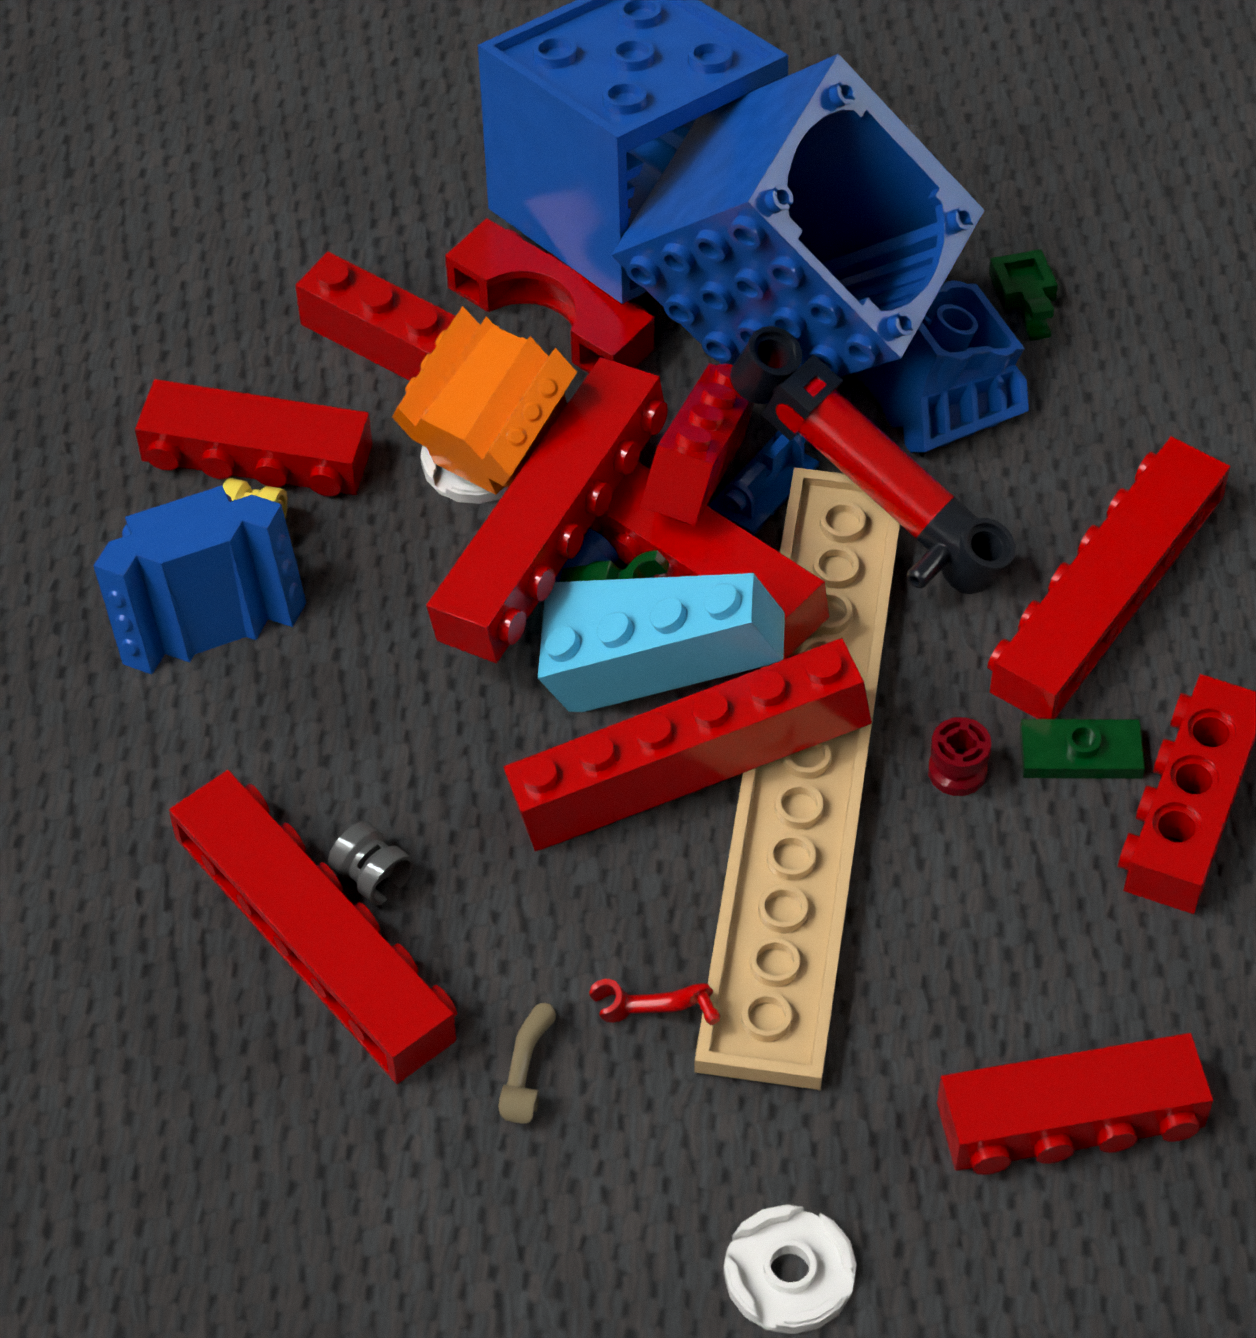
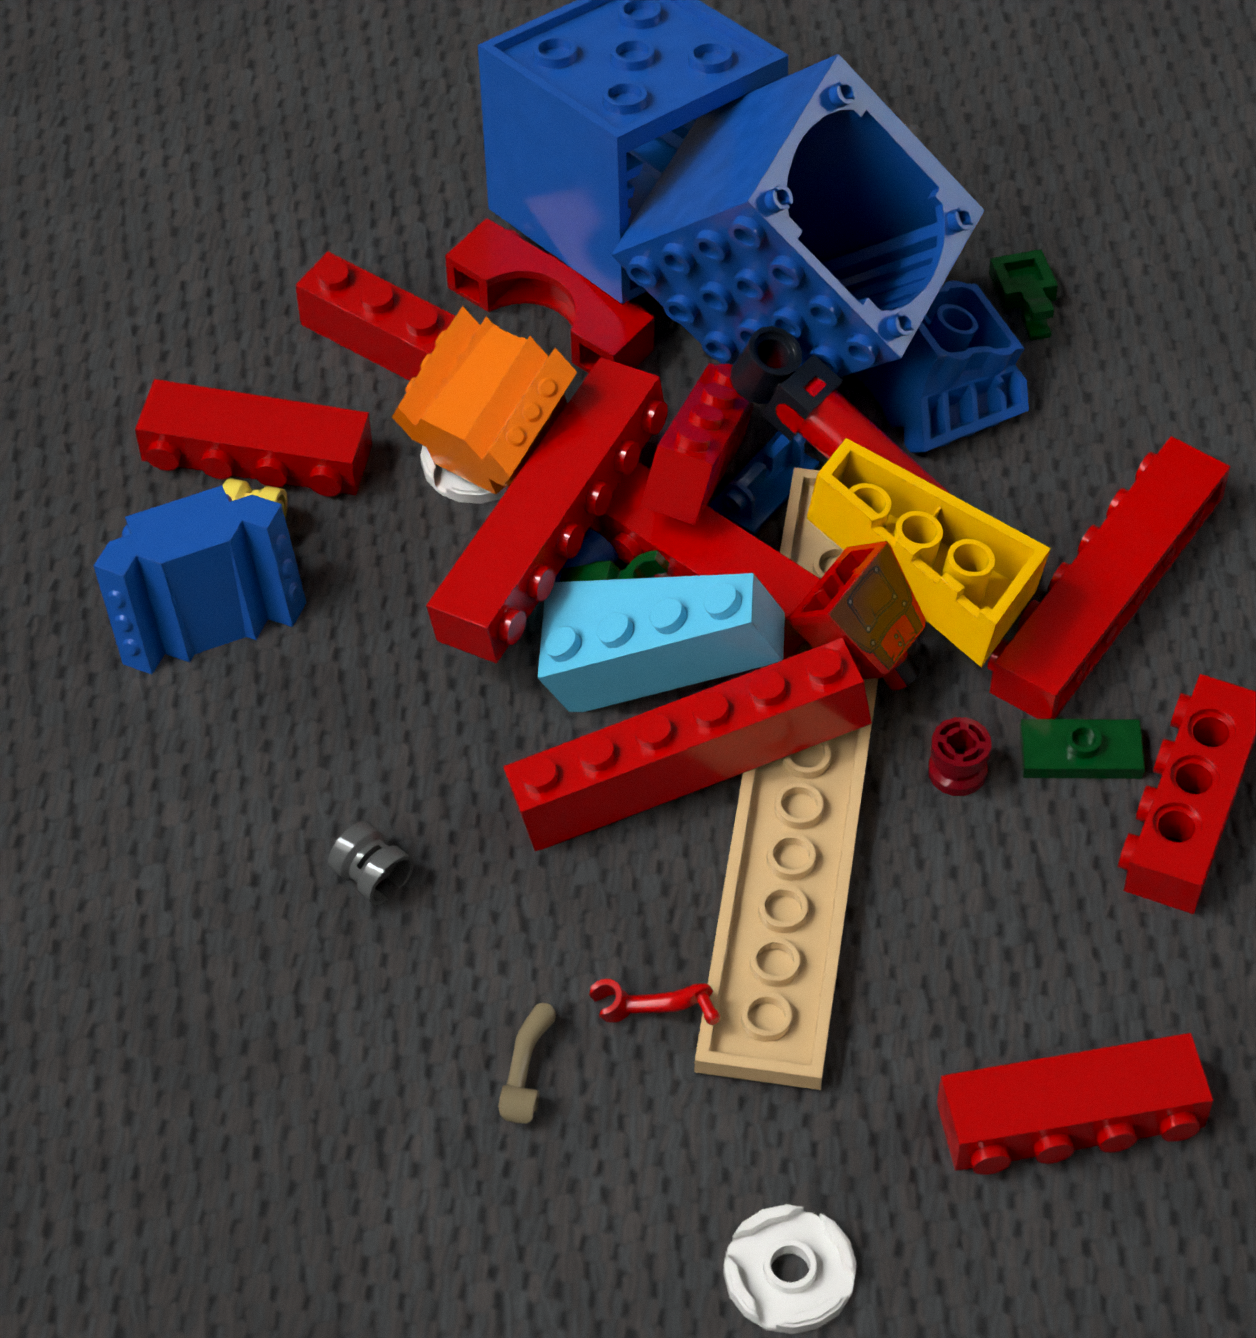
red brick [168,770,457,1084] -> none
none -> torso [787,541,926,691]
none -> yellow wedge [807,438,1051,668]

